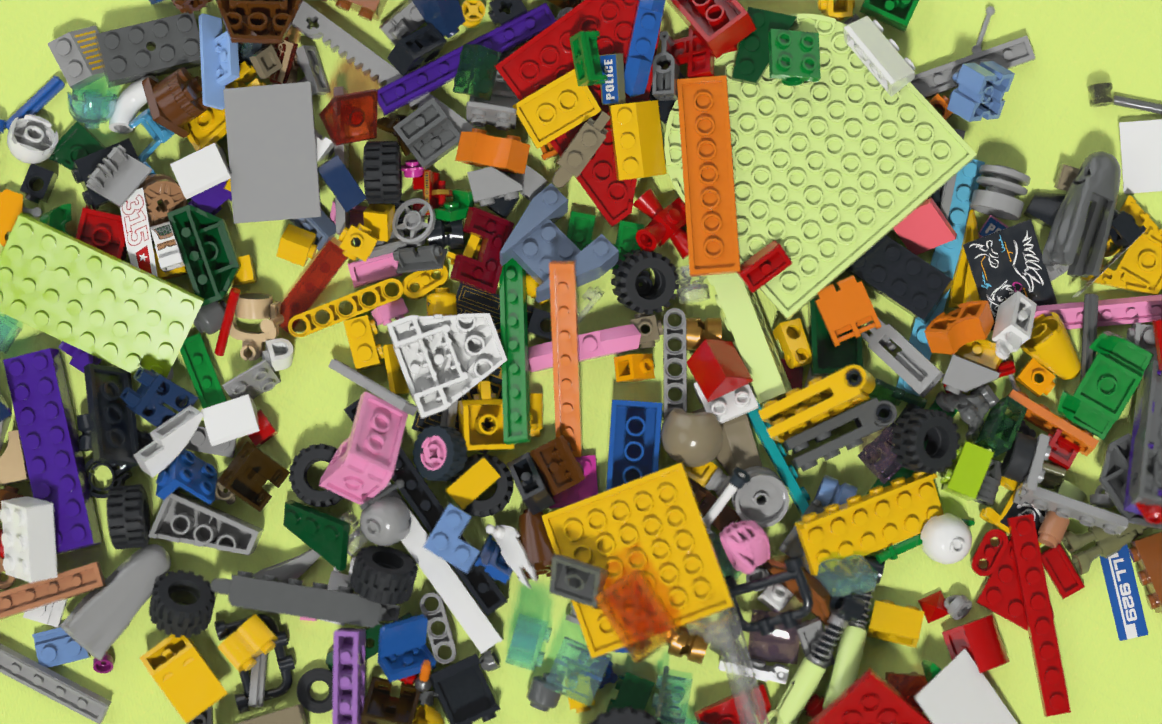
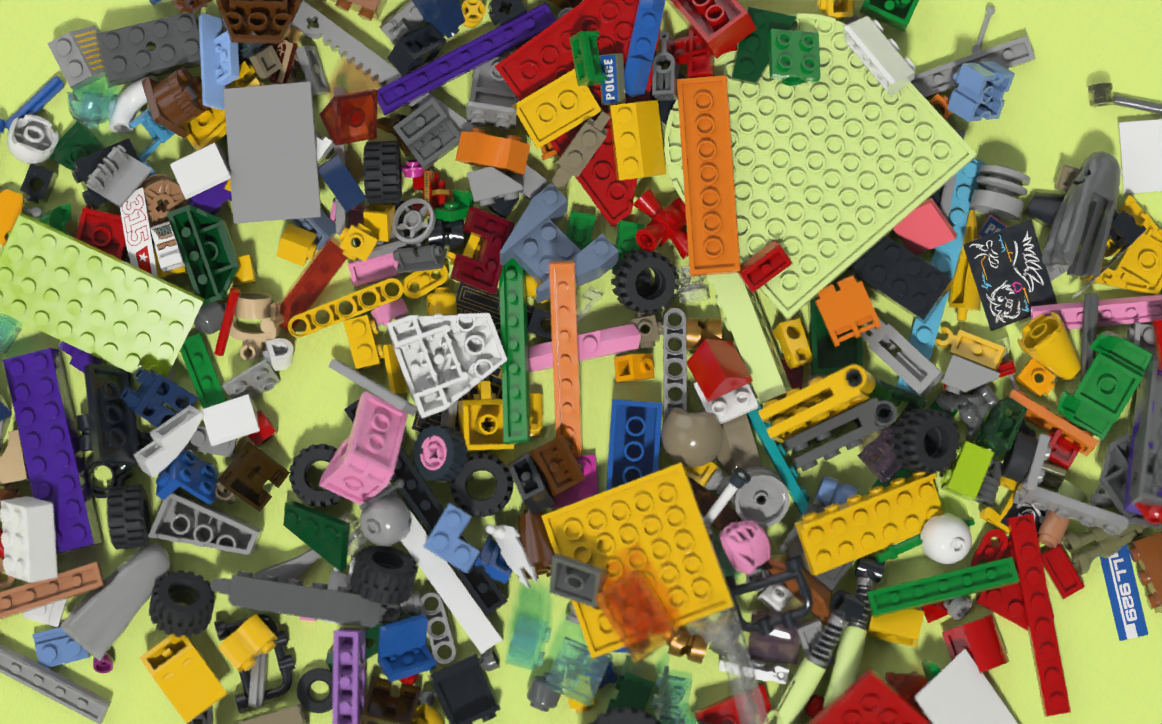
piece [414,660,432,692] -> none
yellow slope [446,457,501,510] -> none
clear green bracket [453,44,501,101] -> none
clear light blue brick [817,555,878,597] -> none
orange brick [924,300,994,355] -> none
white hinge [992,291,1037,360] -> none
none -> light grey wheel [400,591,421,616]
none -> green plate [866,557,1019,618]

